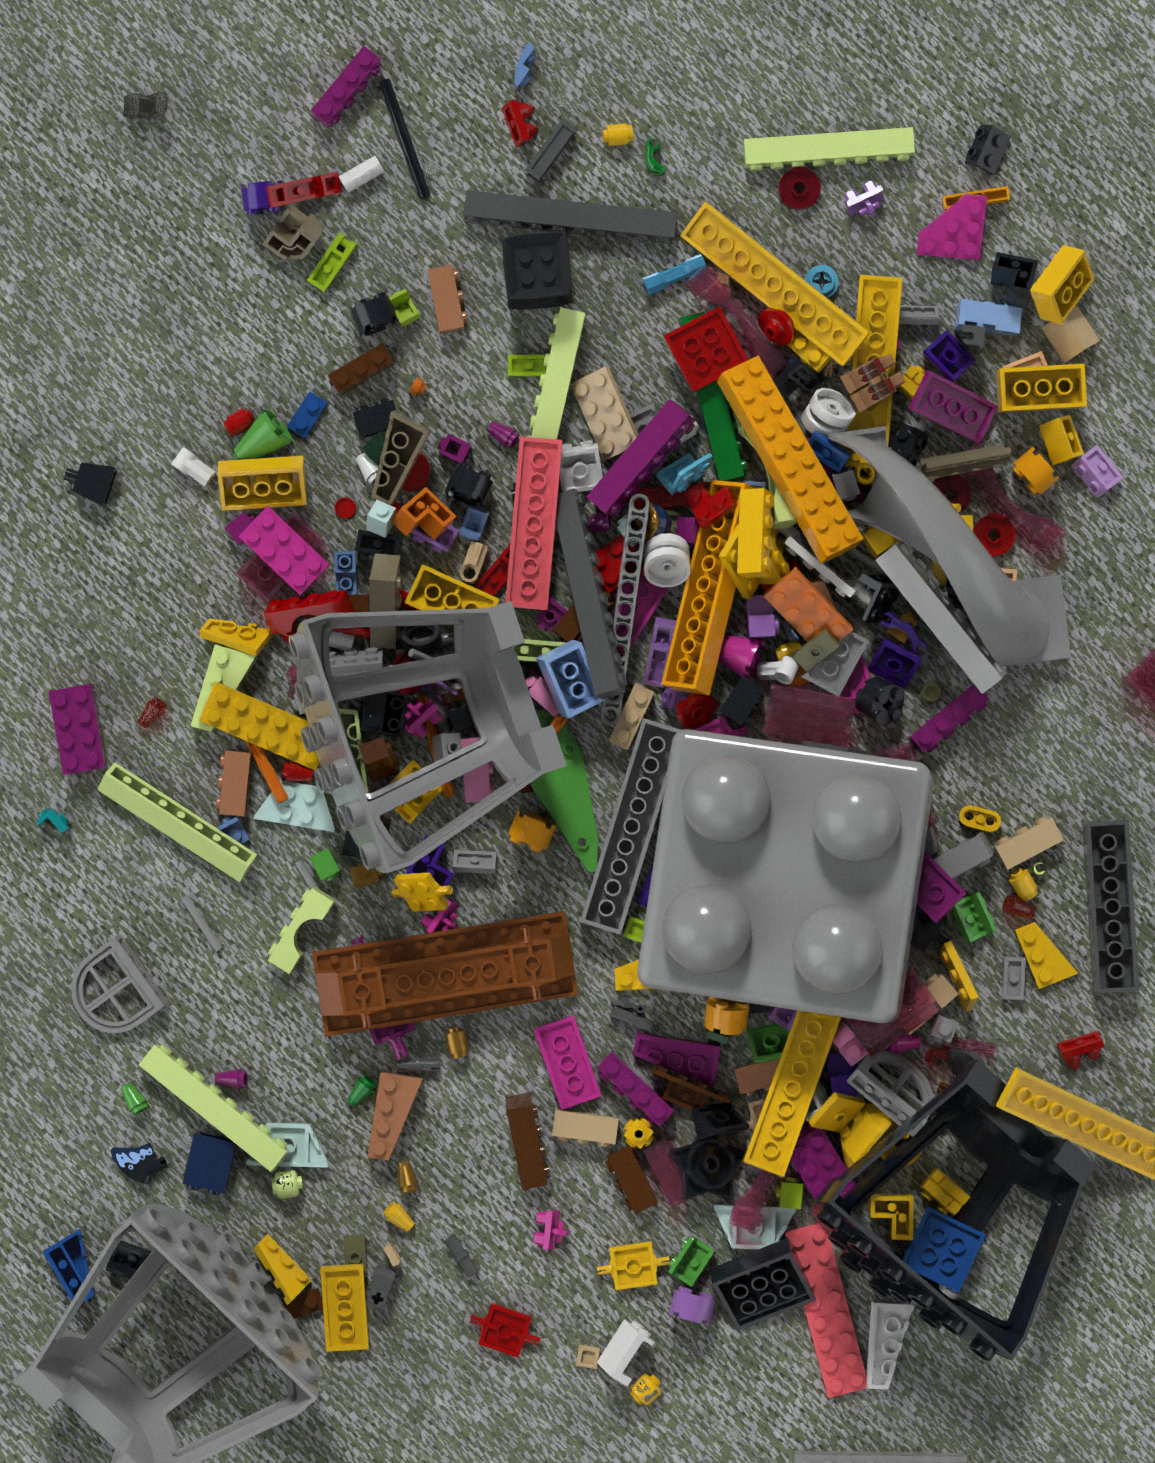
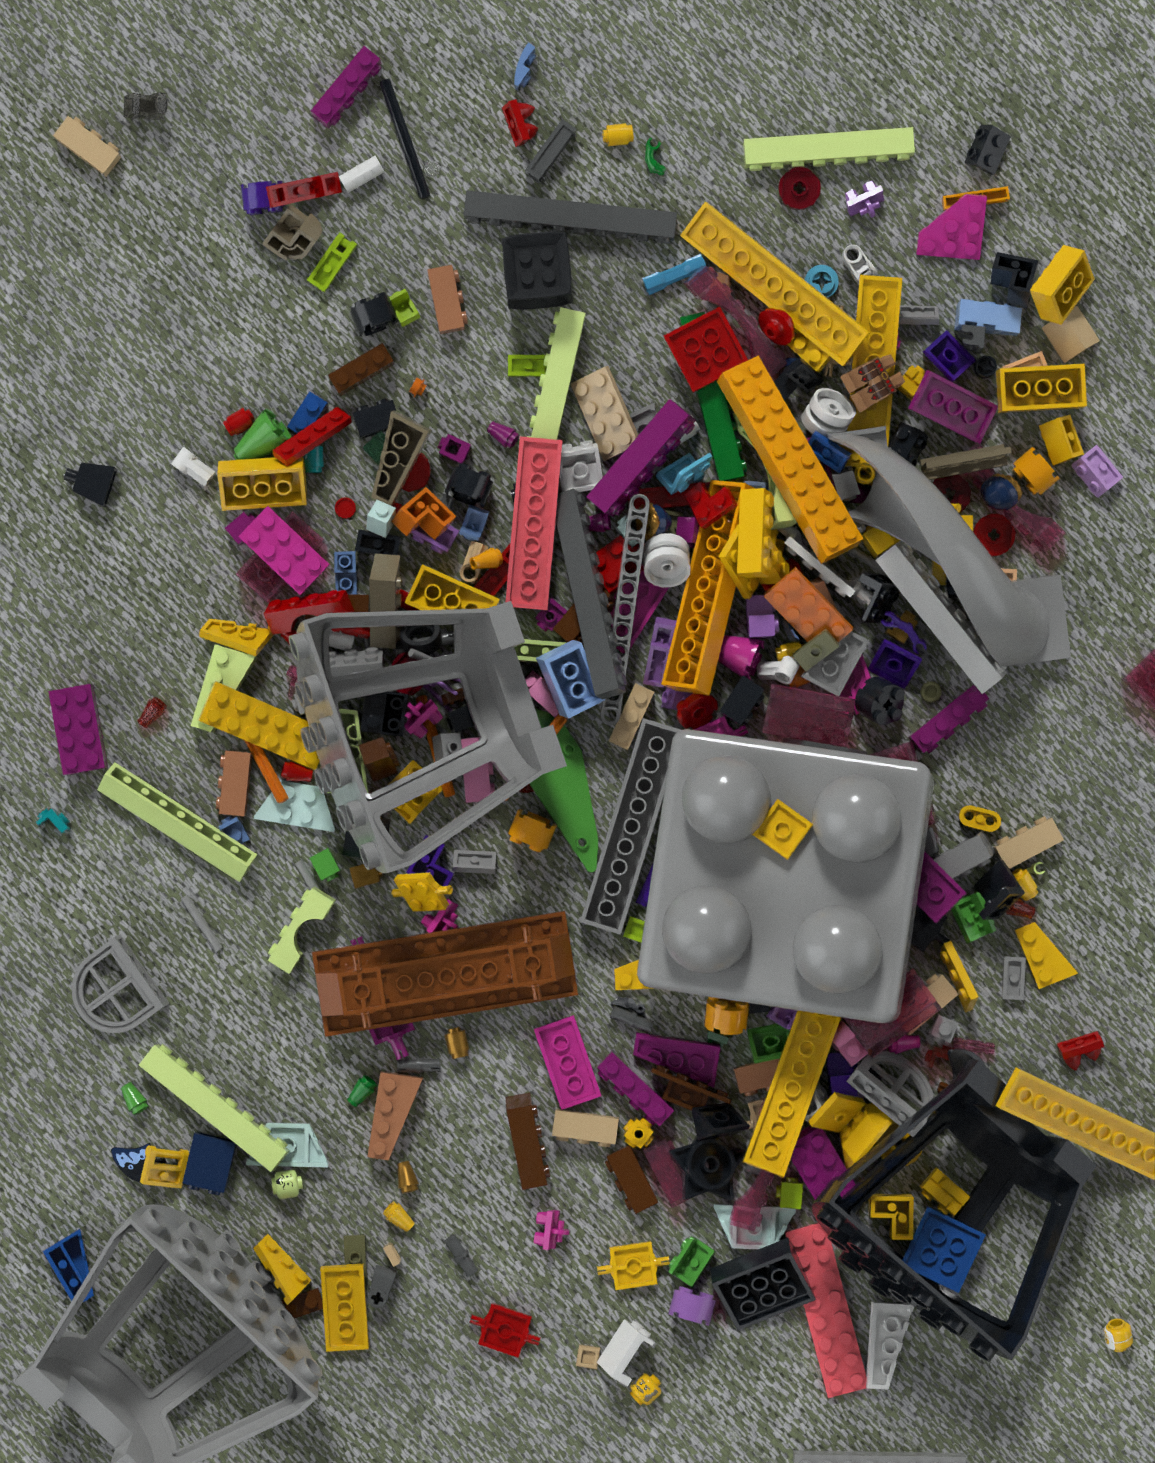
black bracket [105,1240,152,1279] -> none
magenta cone [215,1069,248,1090] -> none
white cone [355,453,379,485] -> none
dark grey brick [1082,820,1139,993] -> none
none -> tan brick [53,116,121,177]
none -> yellow plate [140,1145,189,1189]
none -> red plate [273,406,352,466]
none -> teal brick [303,445,324,473]
none -> light orange cone [470,548,503,570]
none -> clear pink hand [713,1291,726,1322]
none -> yellow plate [752,799,813,860]
none -> white piece [842,245,878,285]
none -> black wheel [974,355,997,379]
none -> black bracket [974,860,1025,920]
none -> dark blue hair [980,473,1023,510]
none -> yellow head [1104,1319,1133,1352]

